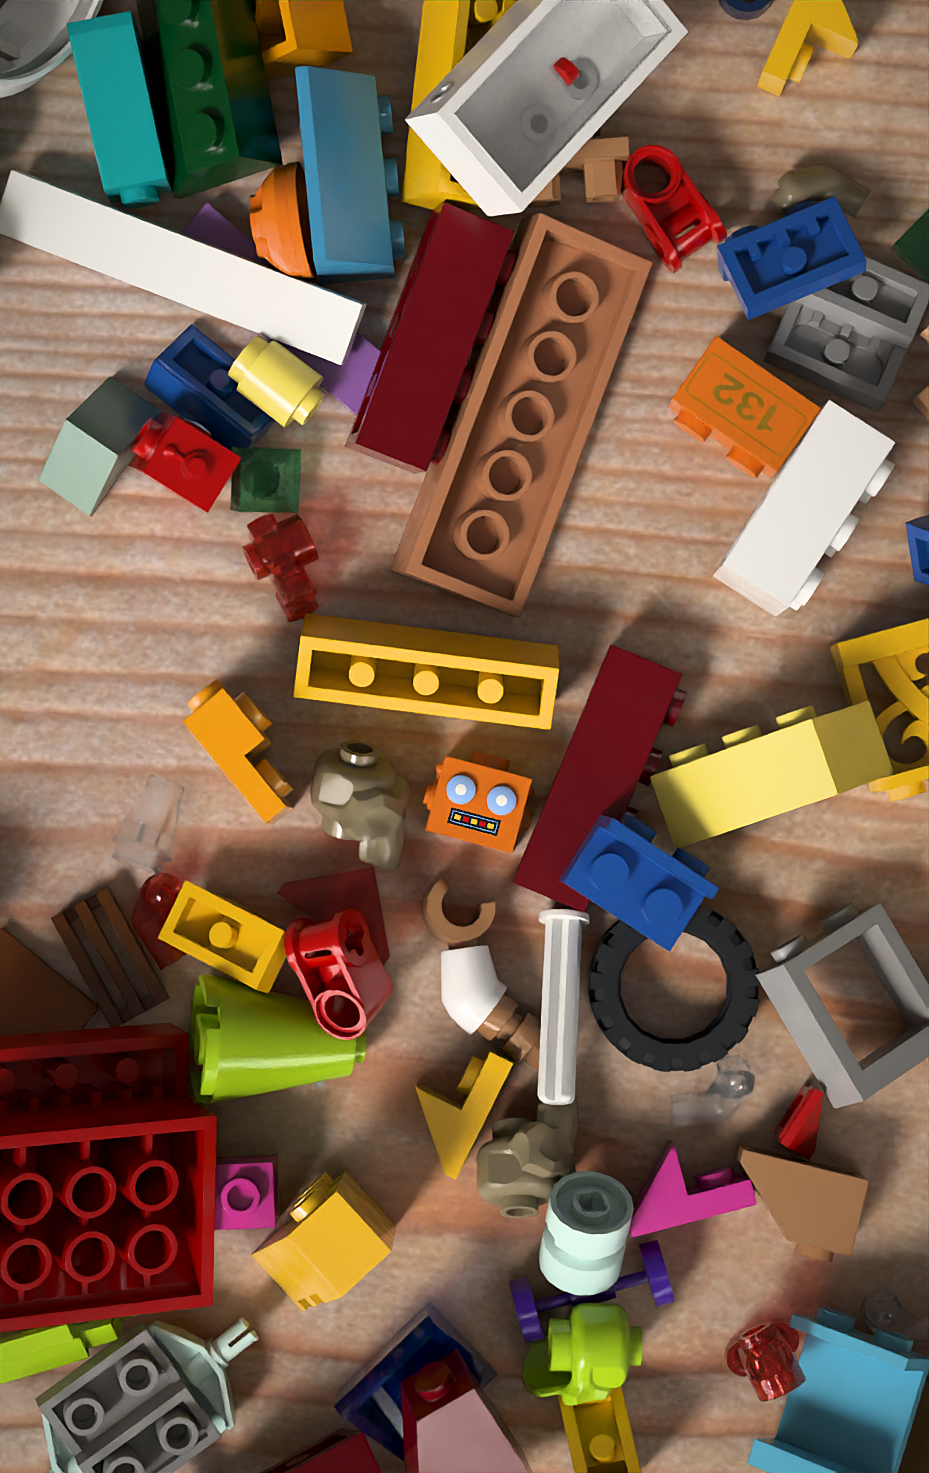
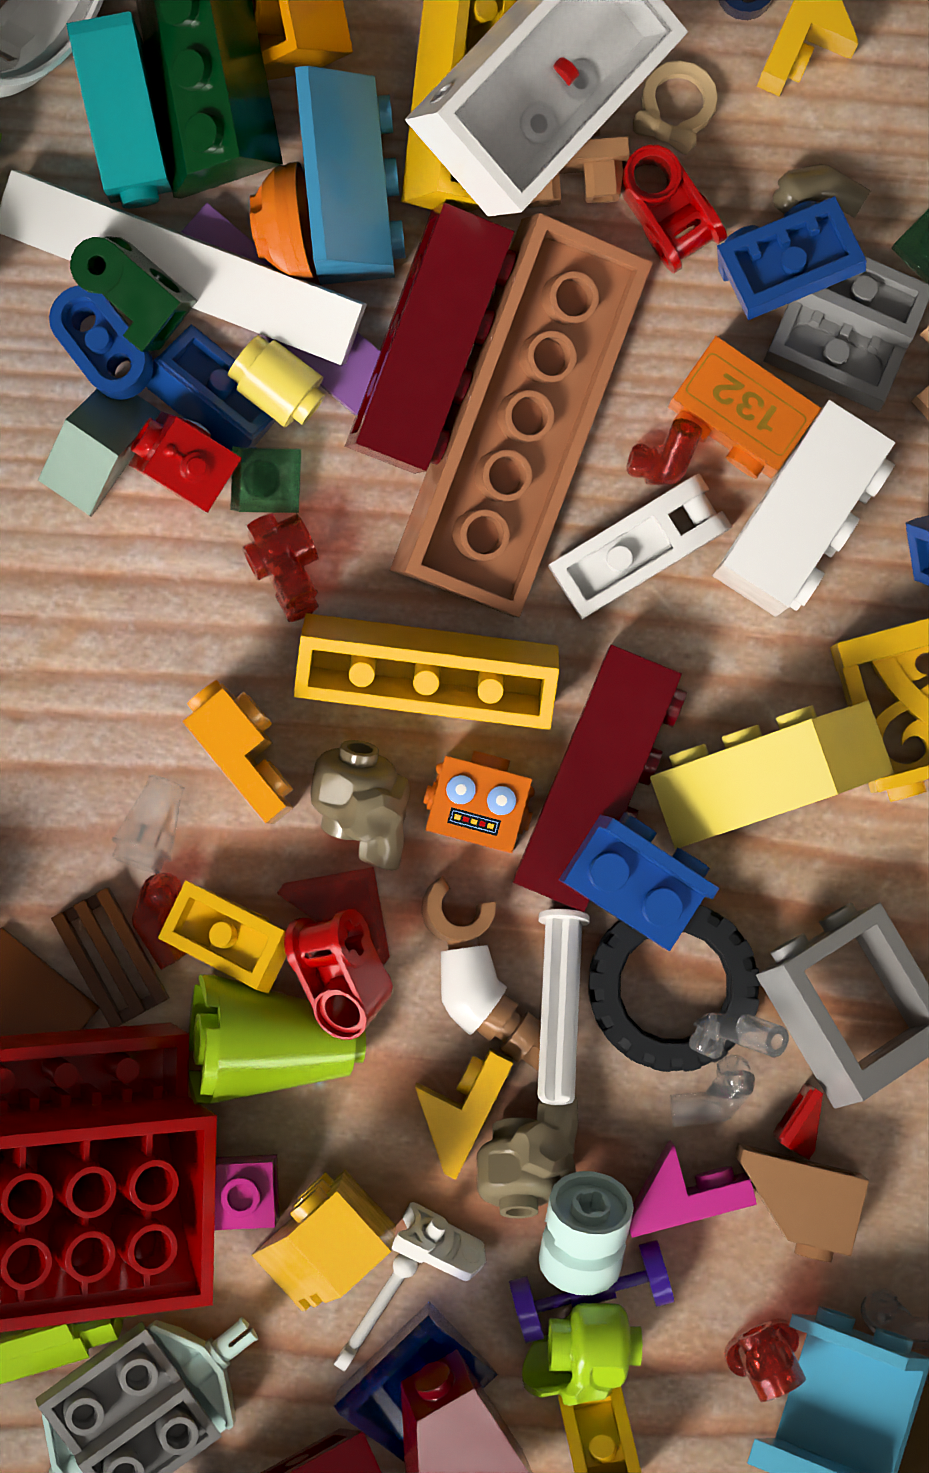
none -> blue plate [49,285,153,400]
none -> dark green leg [70,236,198,352]
none -> white hinge [333,1254,418,1371]
none -> white piece [392,1202,486,1281]
none -> white plate [548,473,732,620]
none -> clear red arm [626,418,702,486]
none -> tan piece [633,60,718,155]
none -> clear arm [689,1013,789,1059]

